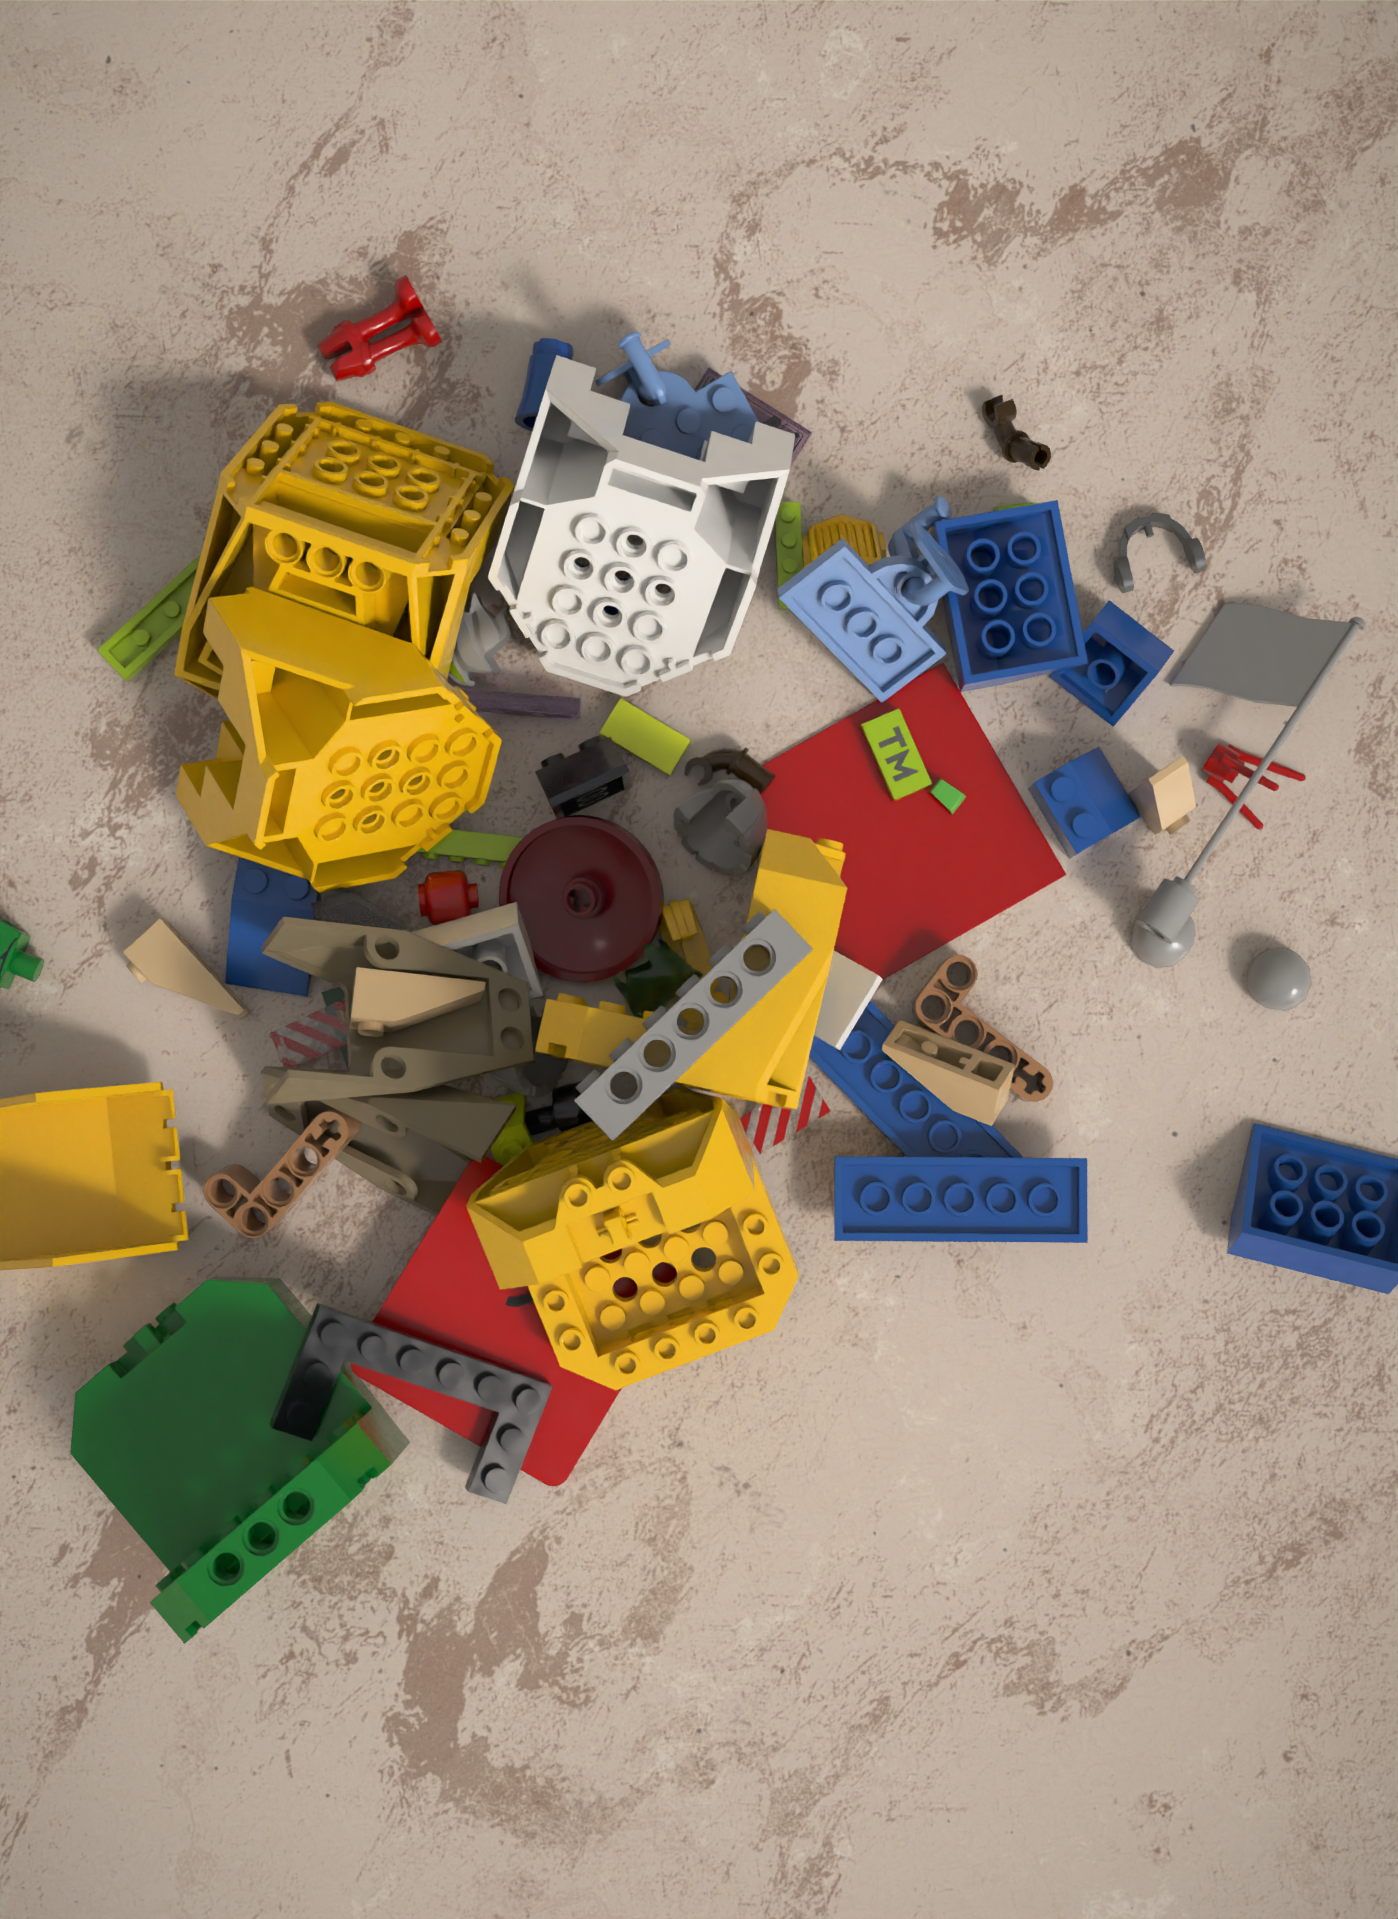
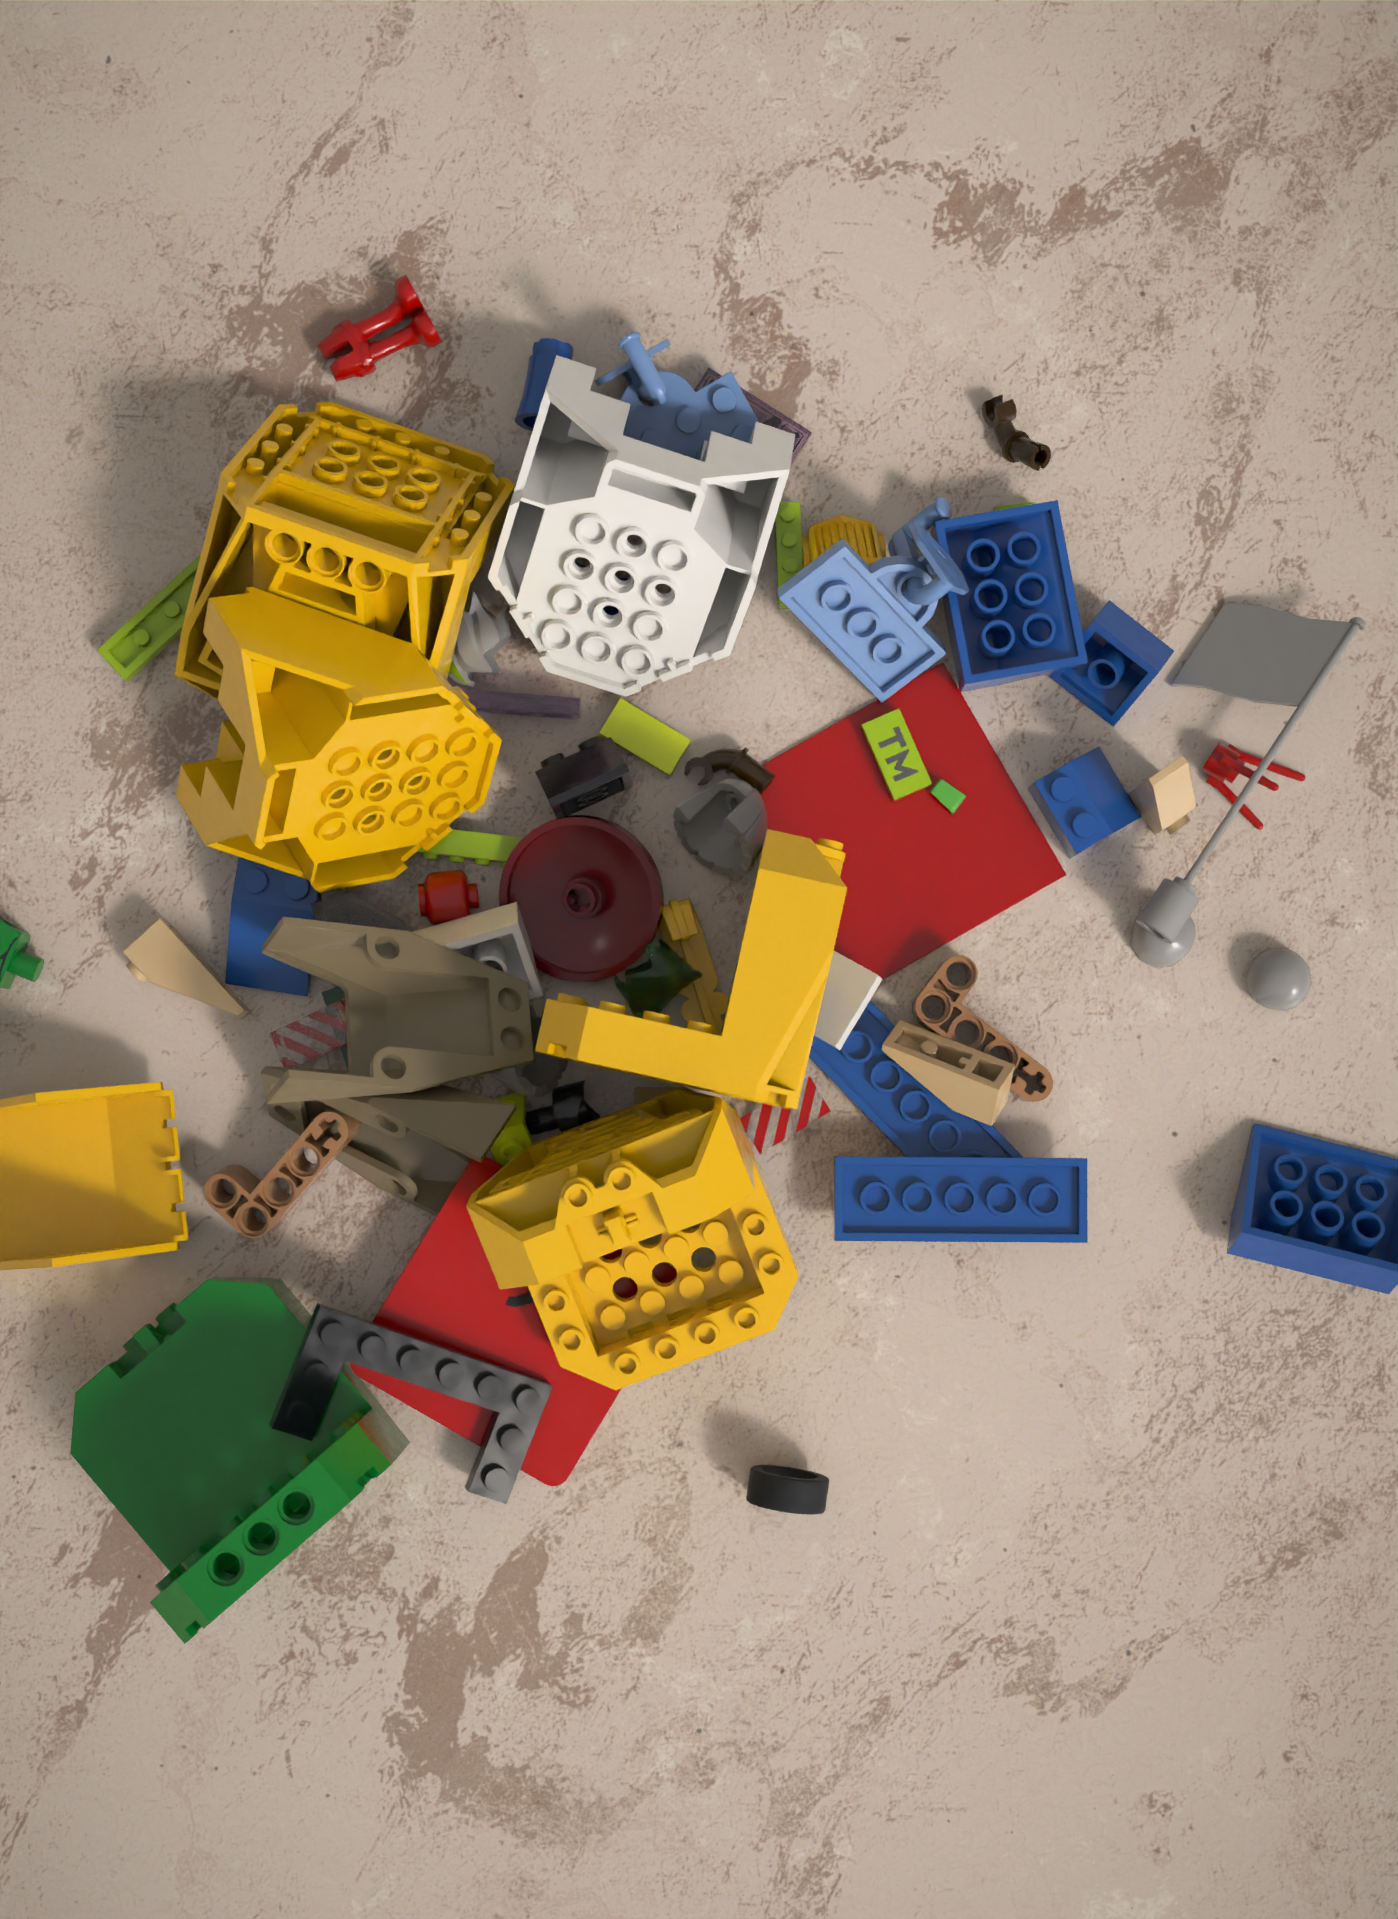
tan slope [349,967,485,1037] -> none
light grey brick [574,909,813,1141] -> none
dark grey piece [1114,513,1207,593] -> none
none -> black tyre [746,1465,829,1515]

